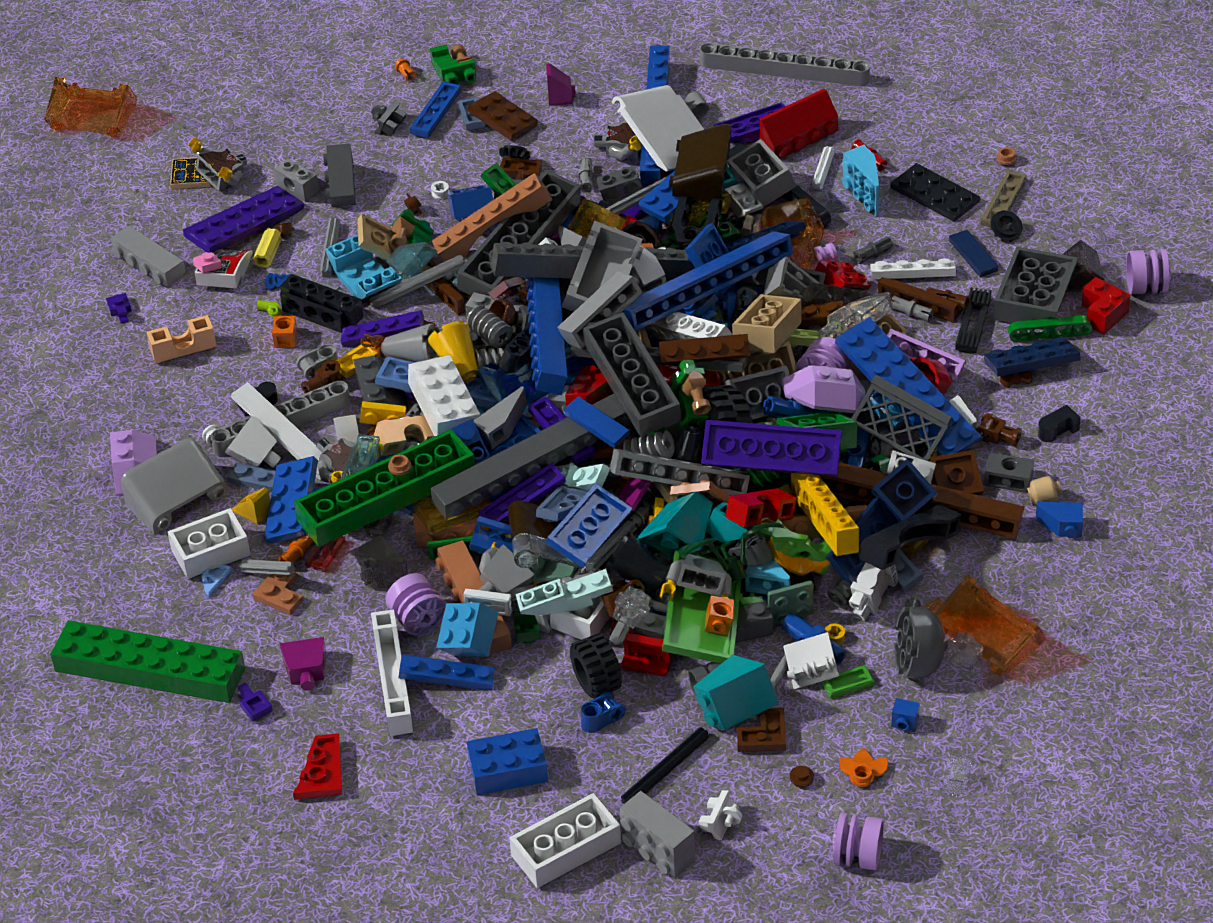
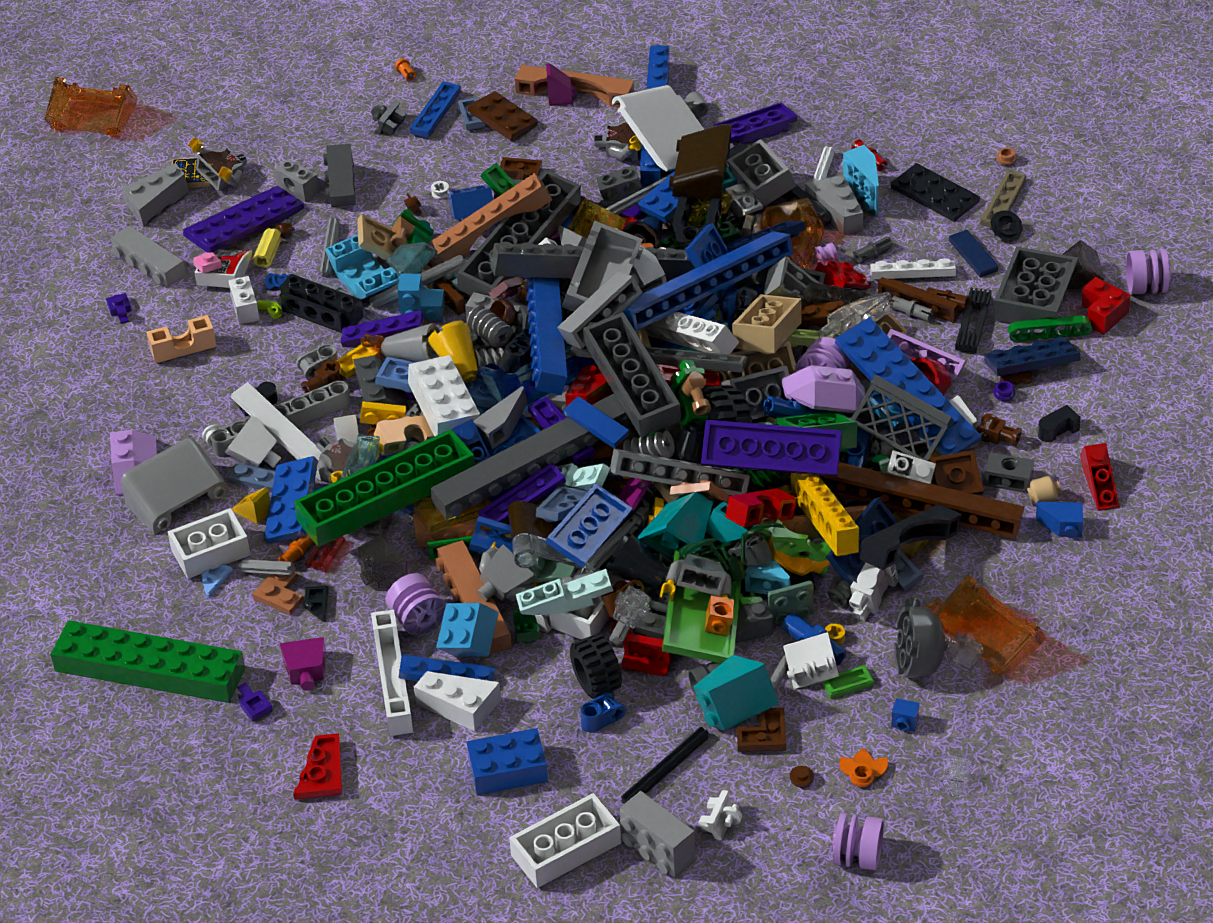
orange brick [272,316,297,348] -> none
nougat plate [388,455,411,475] -> none
green hips [430,44,477,85] -> none
white tile [463,588,512,616] -> none
black gear [499,145,531,159] -> none
light grey pin [578,157,594,192] -> none
reddish brown plate [659,334,750,366] -> none
light grey beam [699,43,870,86] -> none
red slope [759,89,838,159] -> none
dark blue brick [871,459,938,522] -> none
none -> light grey wedge [122,163,189,227]
none -> white brick [228,276,259,325]
none -> black tile [304,586,329,622]
none -> dark azure brick [398,274,445,322]
none -> white wedge [414,671,501,731]
none -> nougat arch [515,65,634,108]
none -> light grey wedge [805,175,863,235]
none -> dark purple plate [993,381,1015,401]
none -> red slope [1080,443,1120,510]

